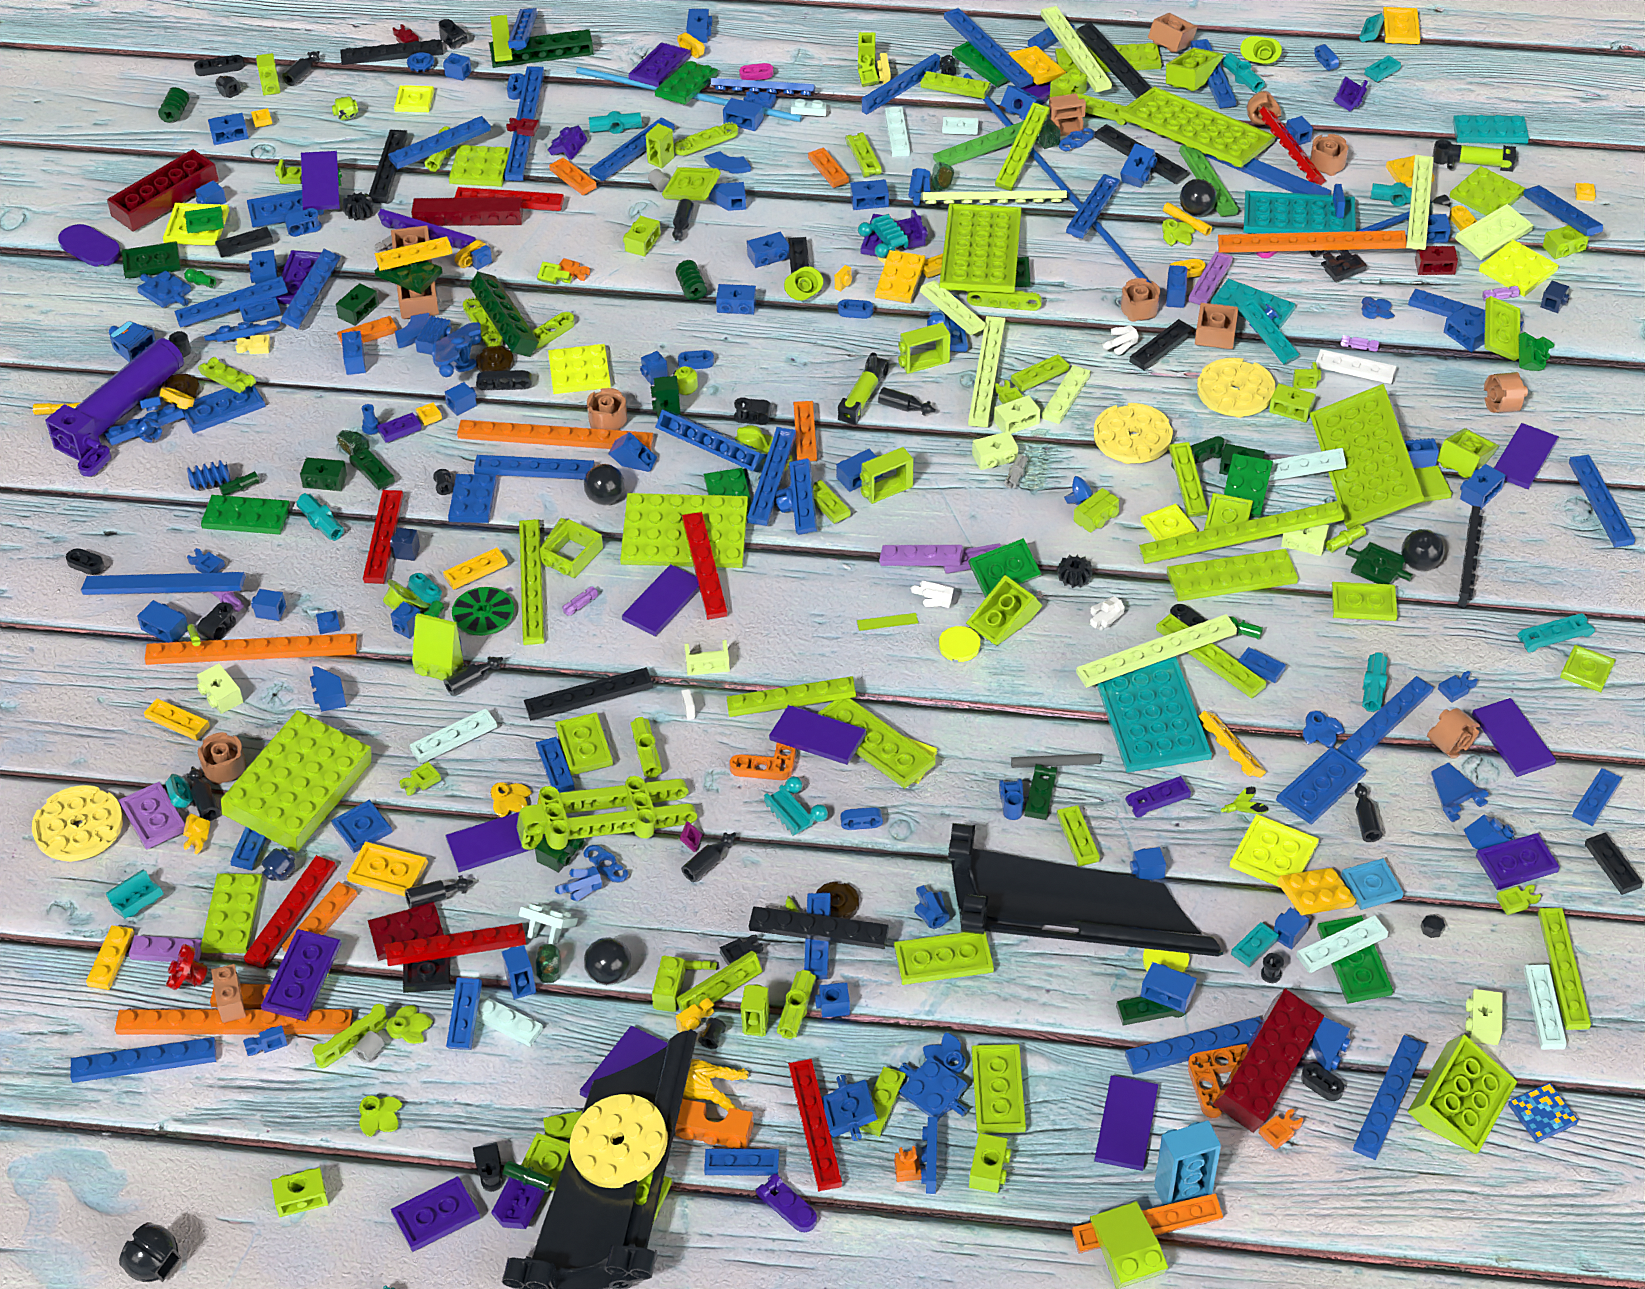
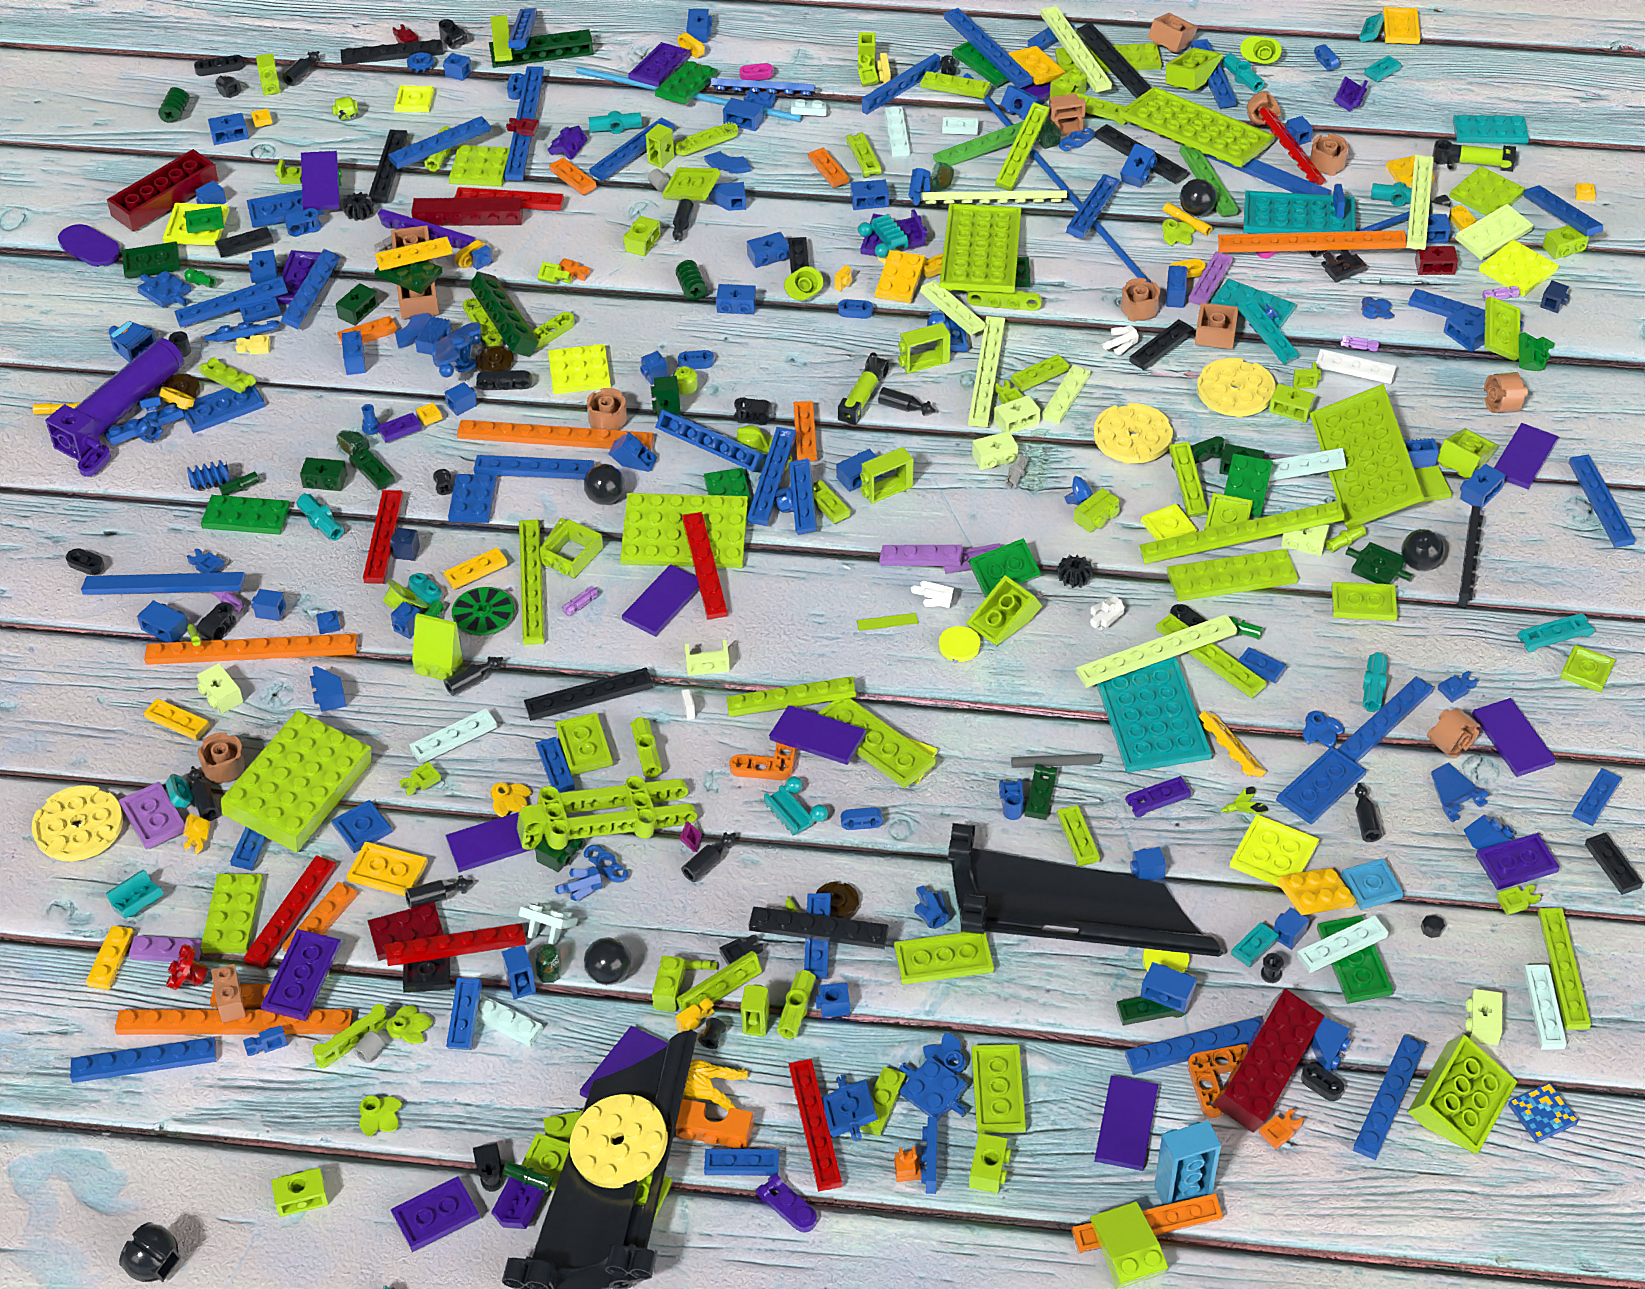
dark blue head [262,848,296,881] -> none

